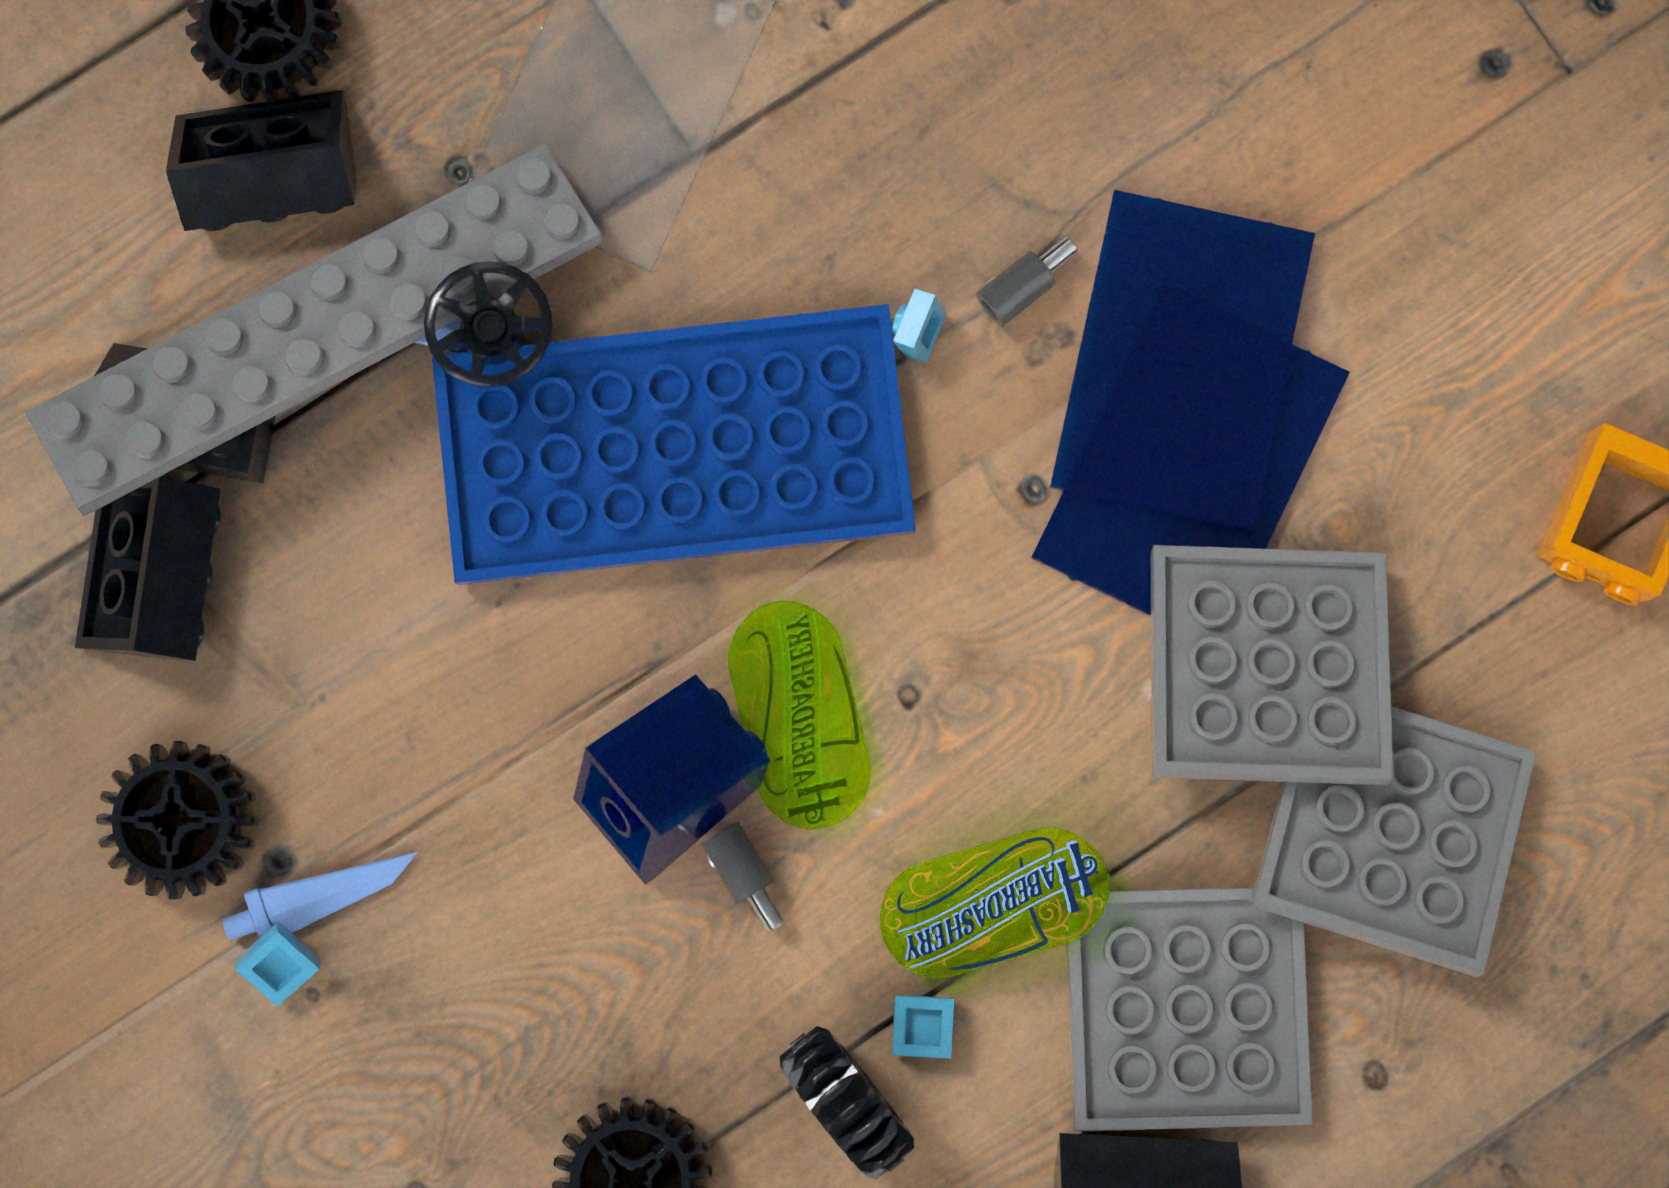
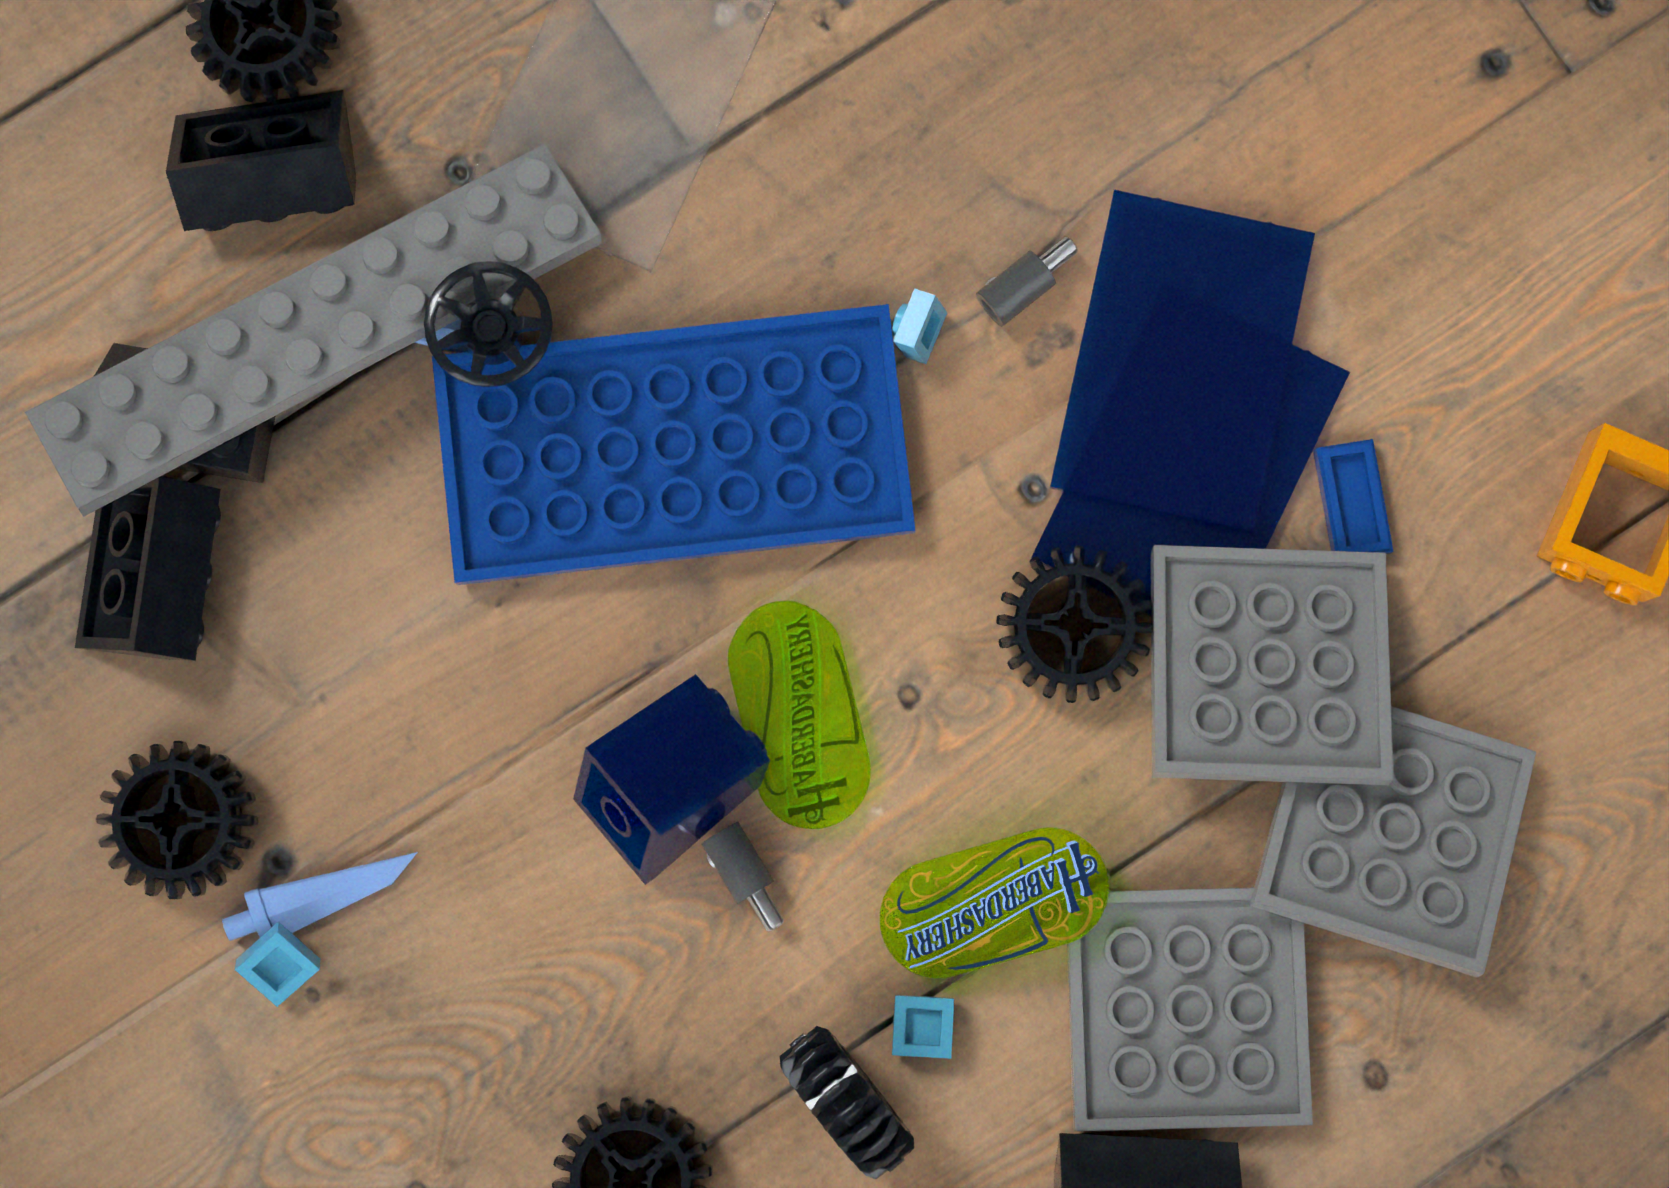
none -> black gear [996,545,1153,703]
none -> blue tile [1313,439,1394,554]

